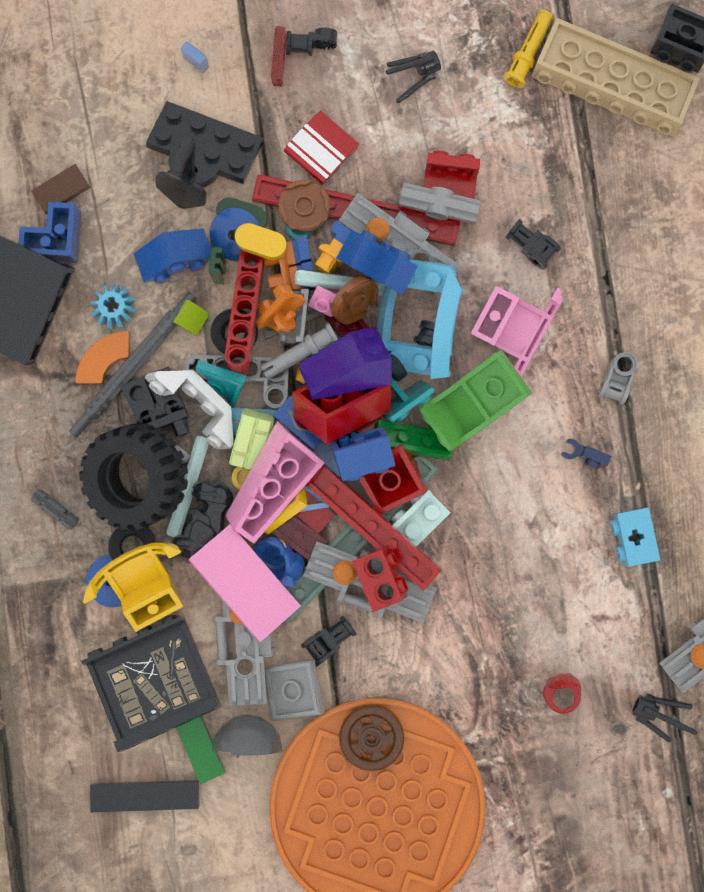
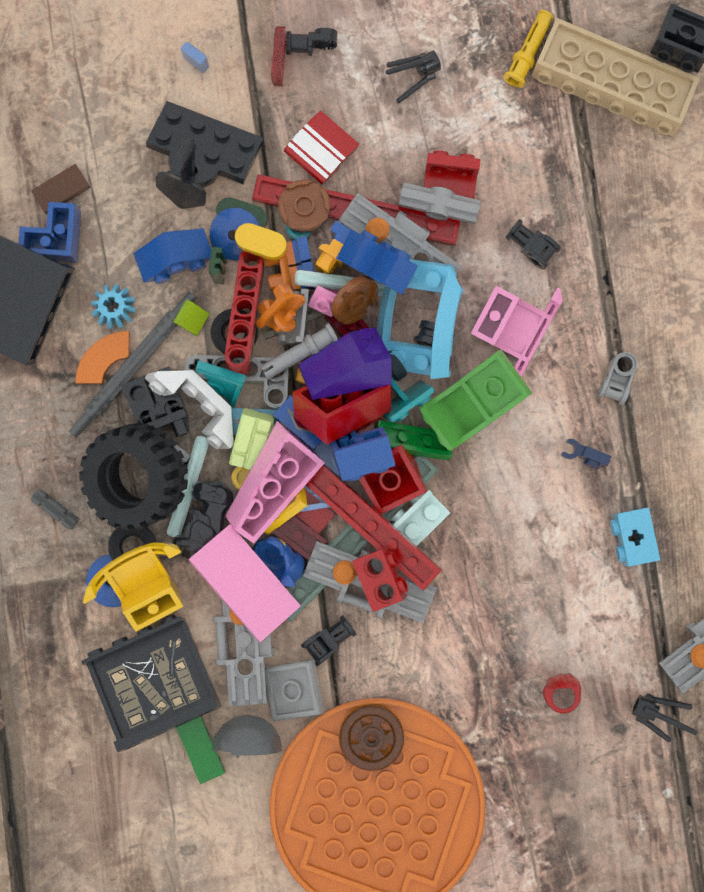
black tile [90,780,199,813] -> none

